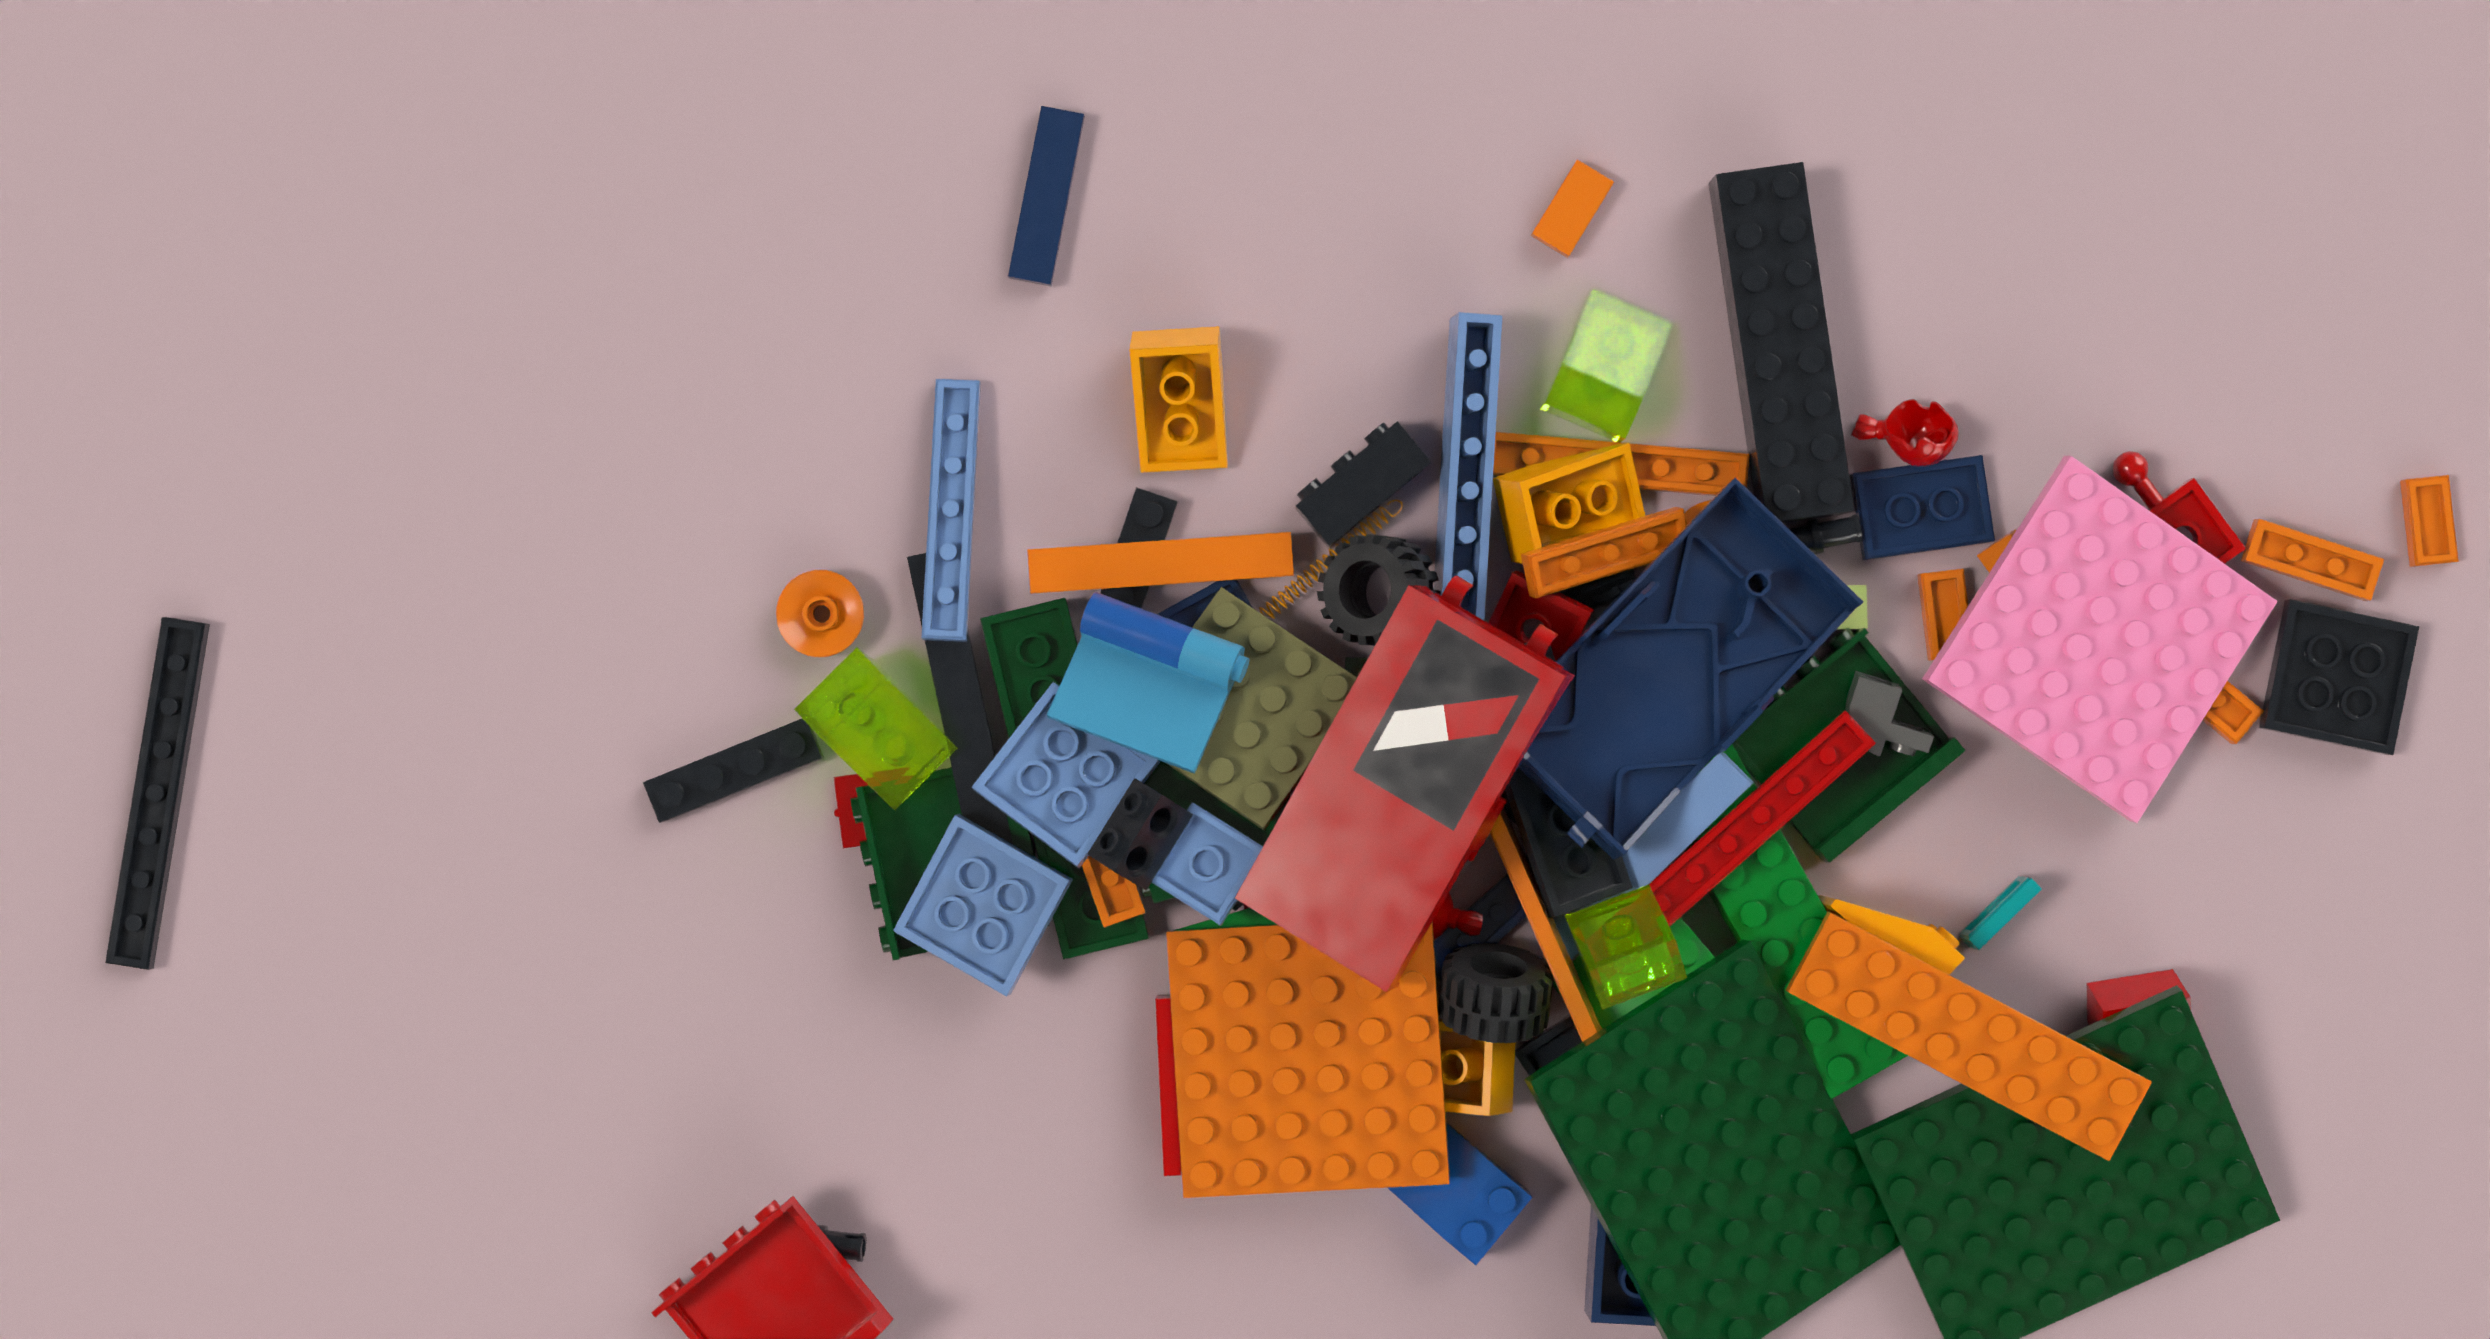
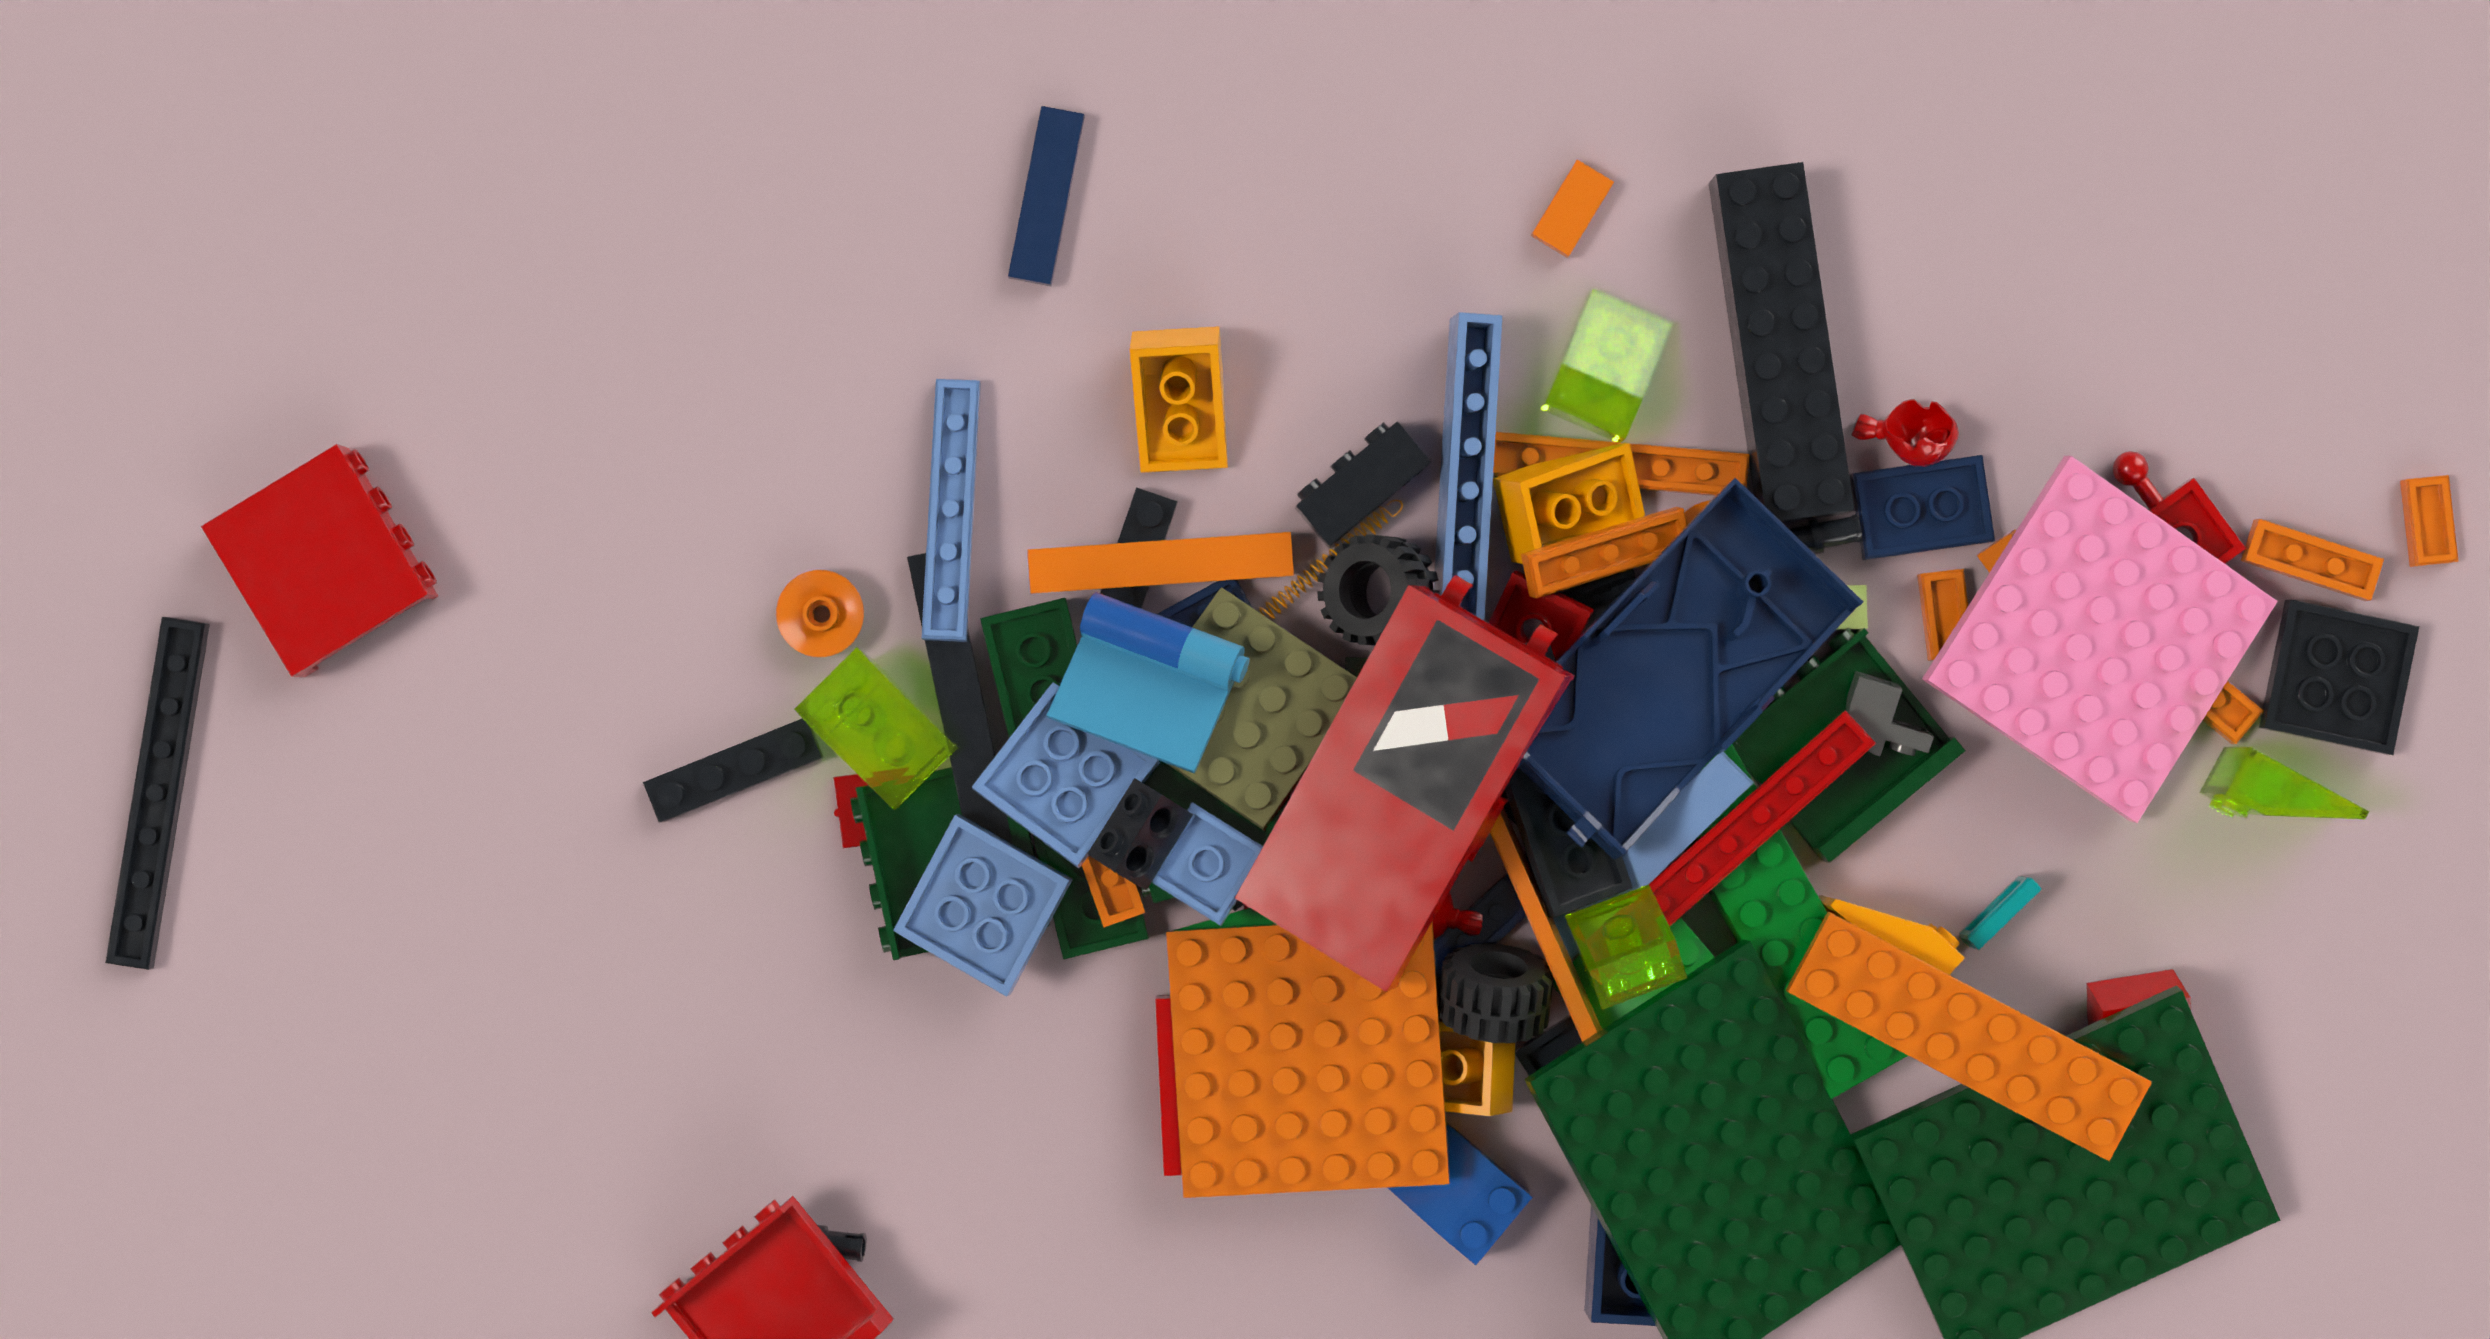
none -> red panel [201,444,438,678]
none -> clear neon green slope [2199,747,2369,819]

